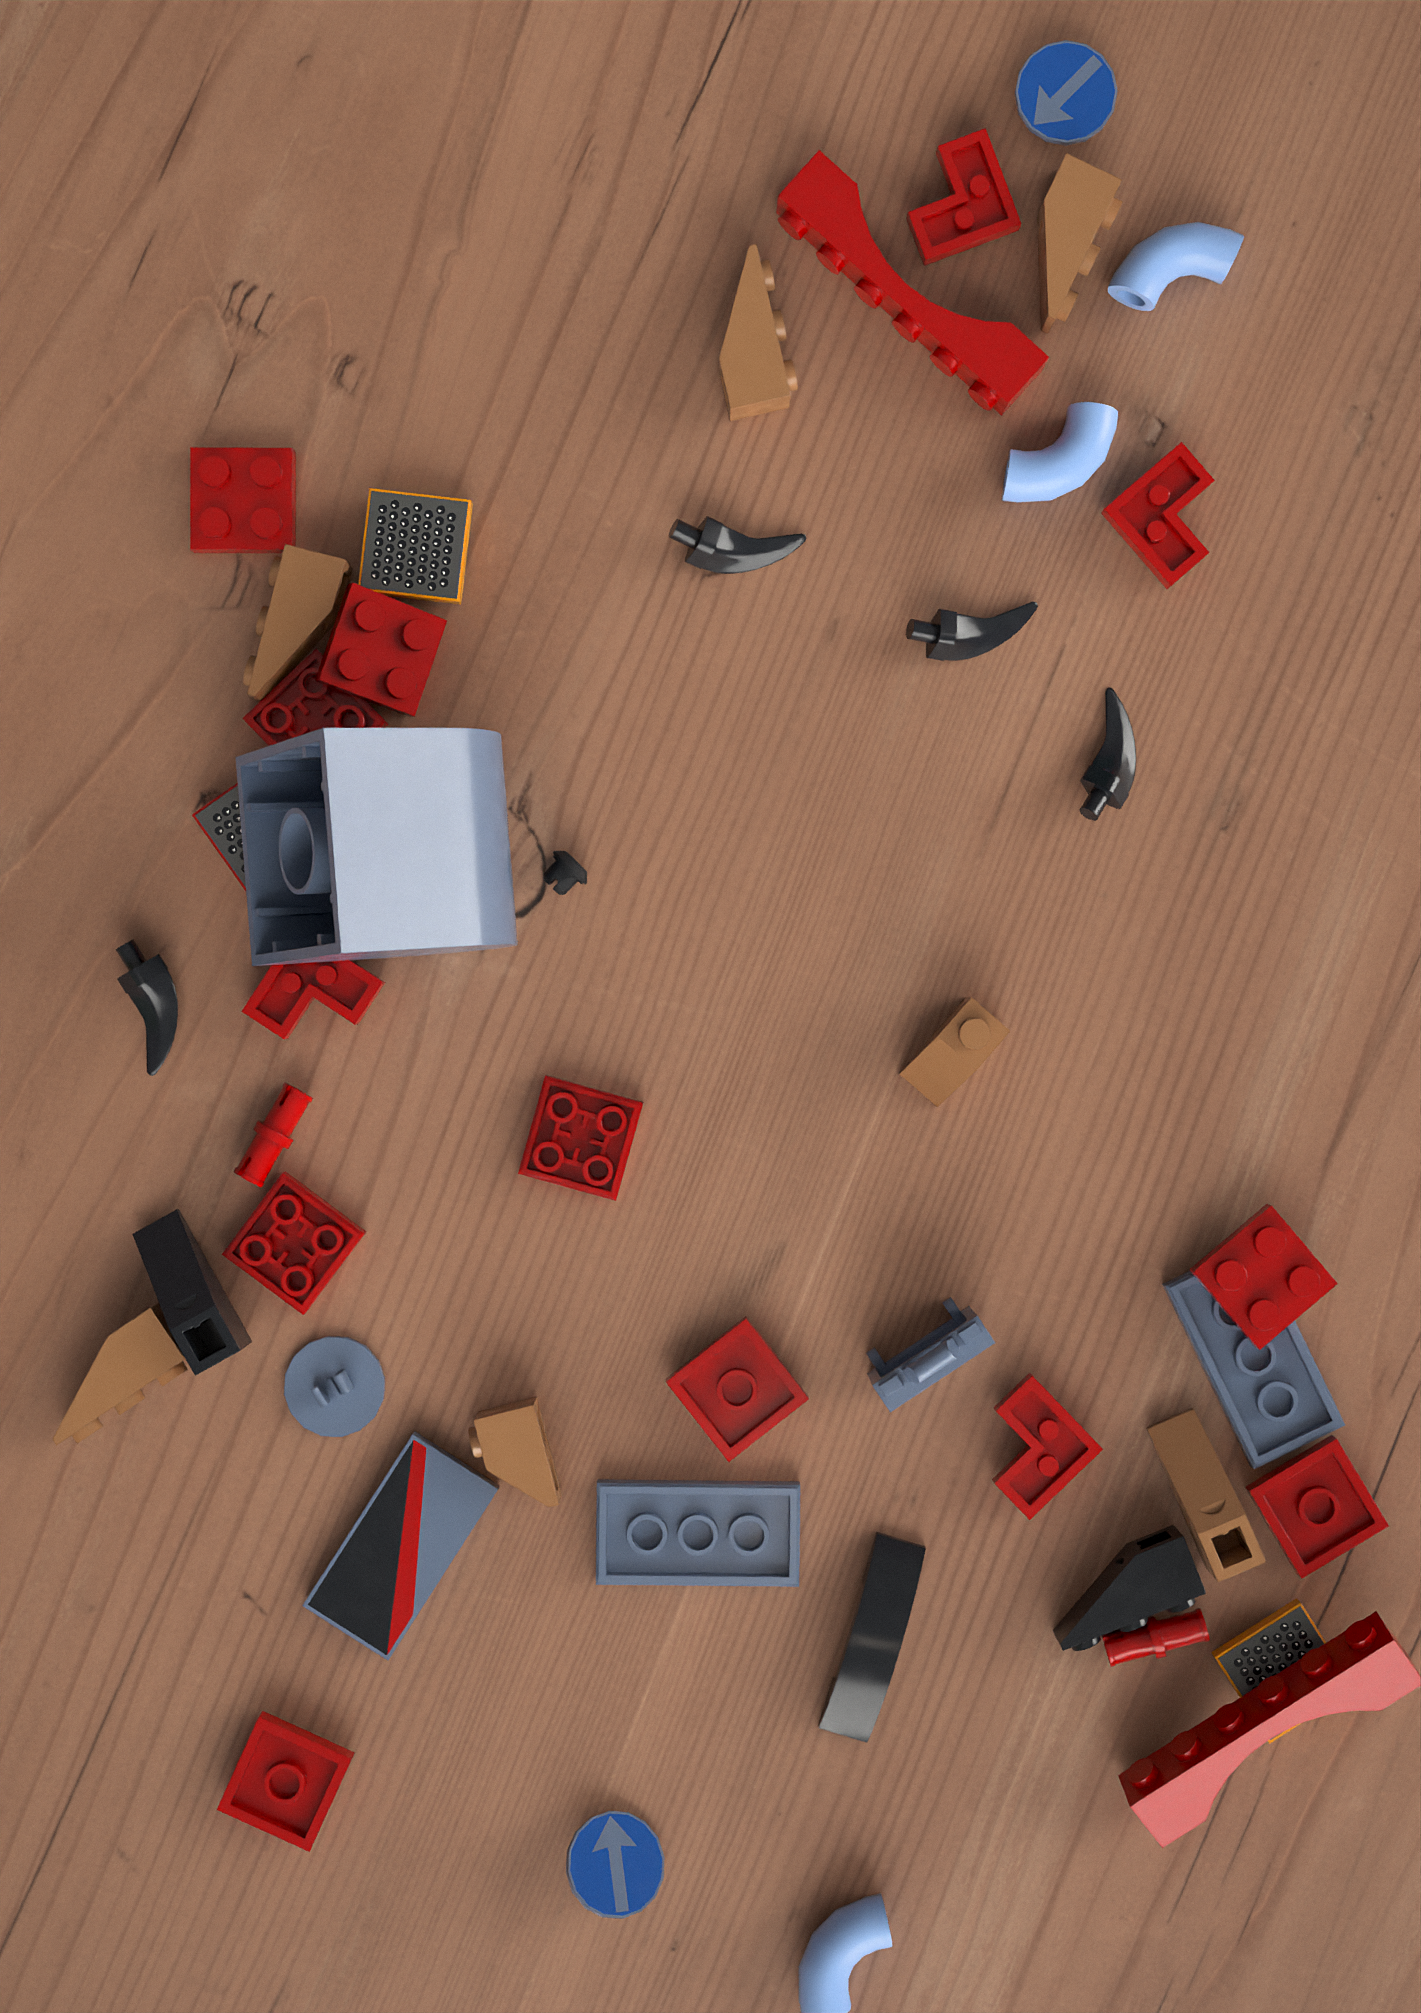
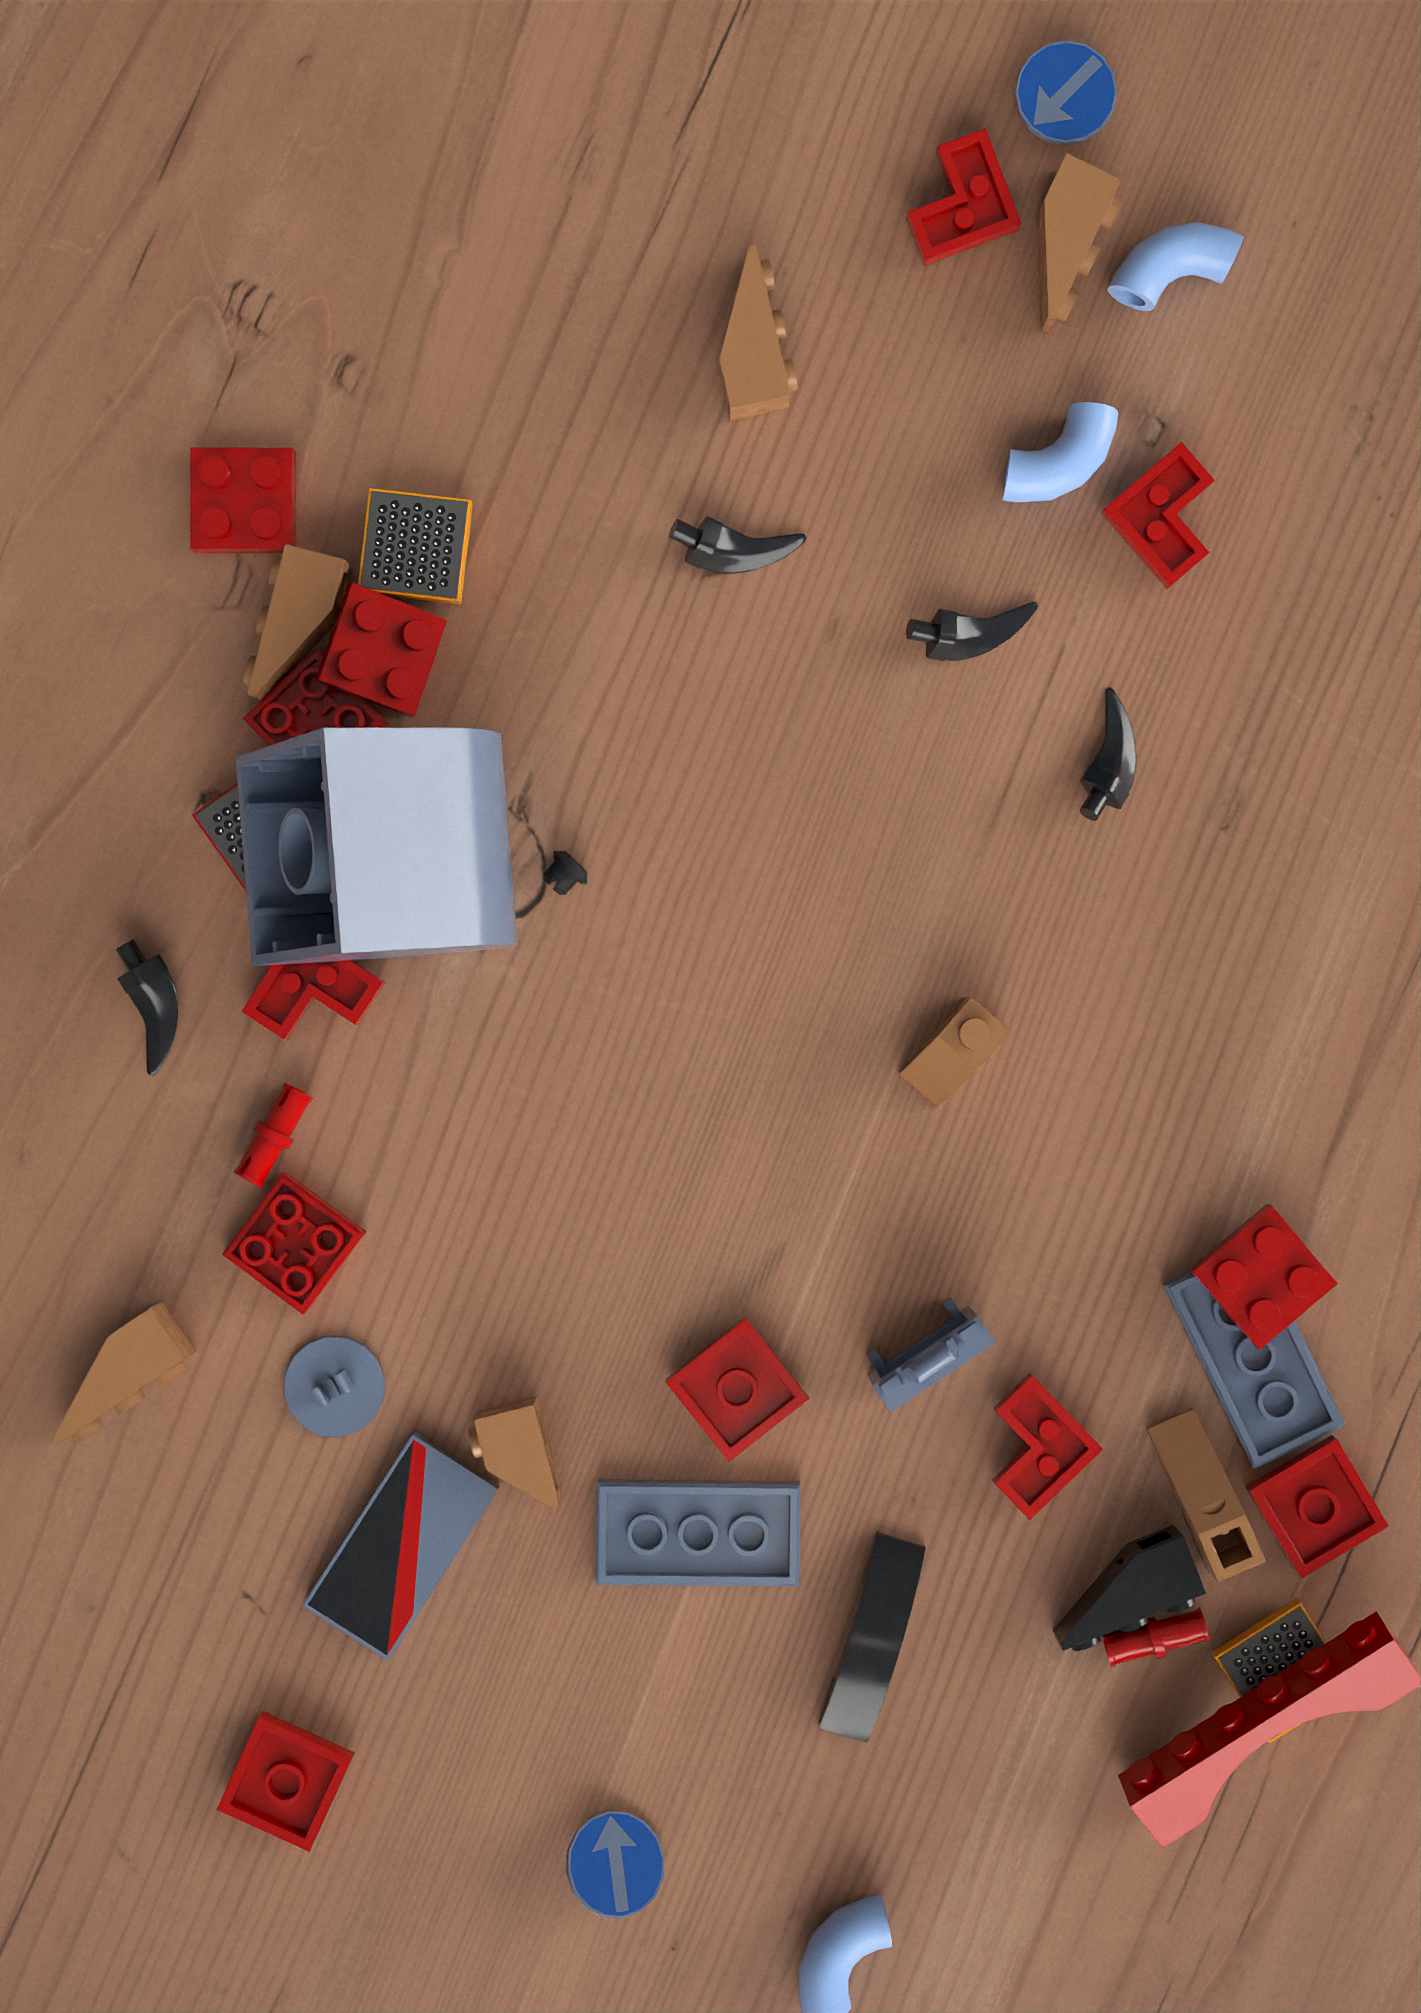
black slope [132,1209,252,1376] -> none
red tile [518,1075,644,1201] -> none
red arch [776,150,1049,416] -> none

